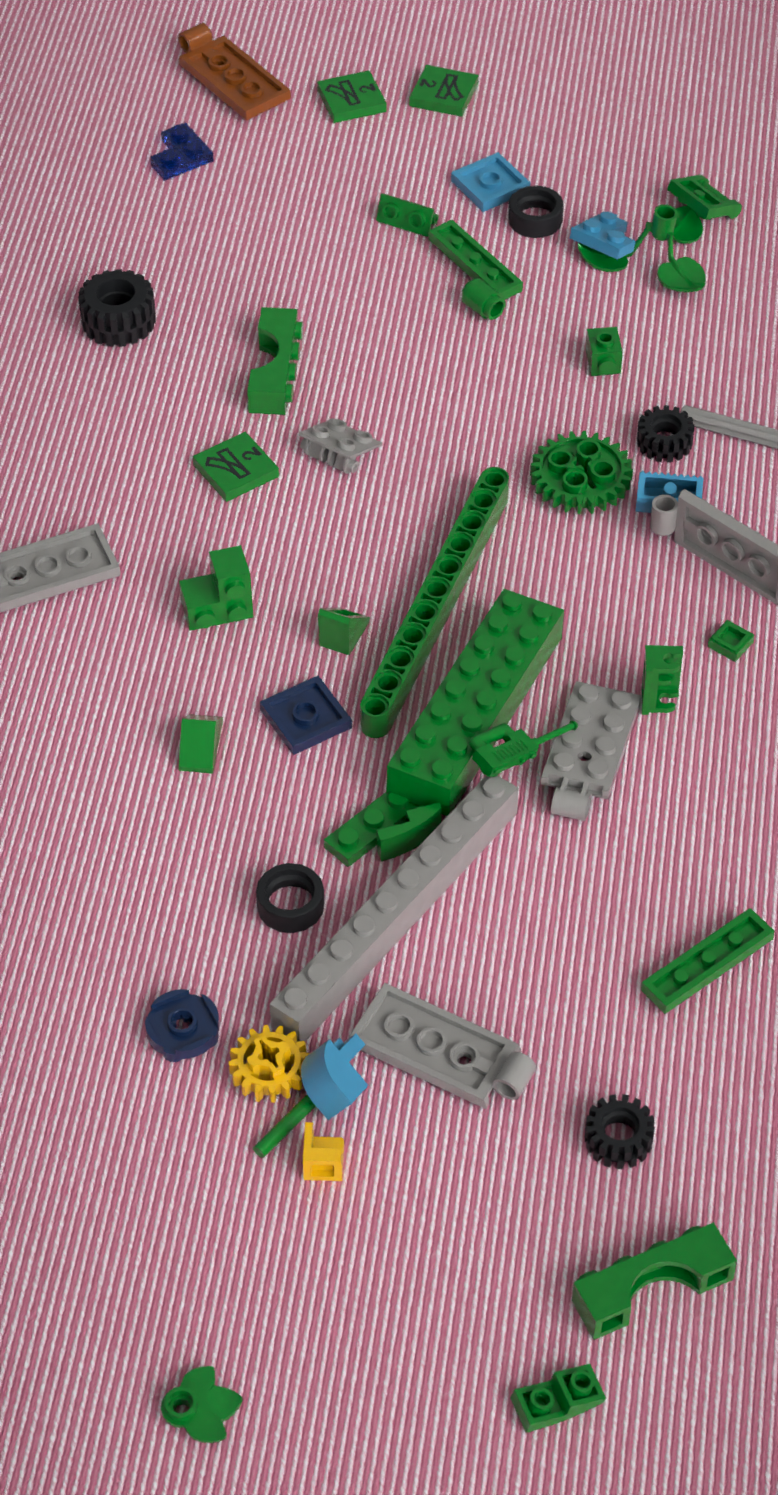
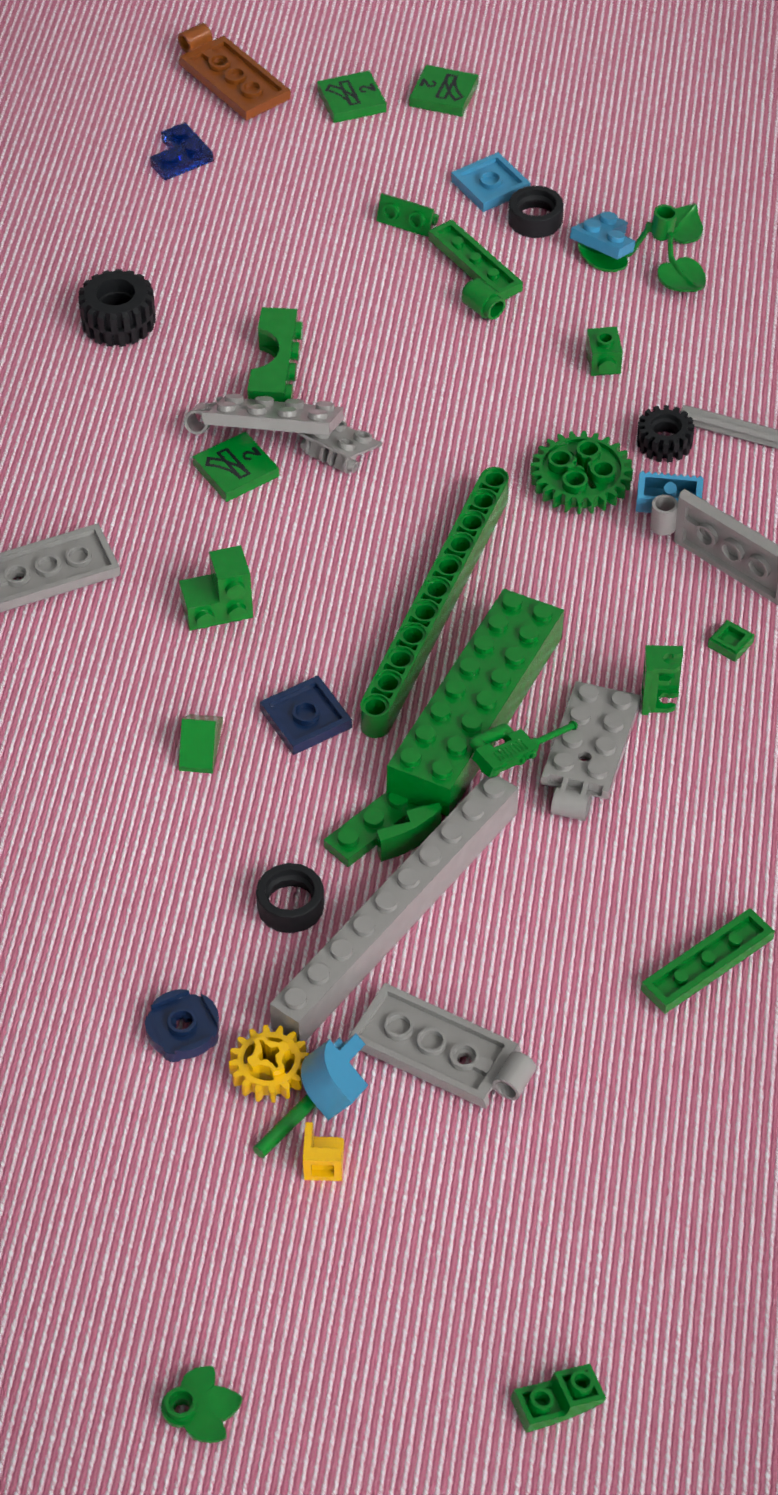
green slope [318,608,370,656] -> none
green arch [572,1222,737,1340] -> none
black tyre [585,1094,655,1169] -> none
green plate [667,175,742,220] -> none
none -> light grey hinge [184,394,344,435]

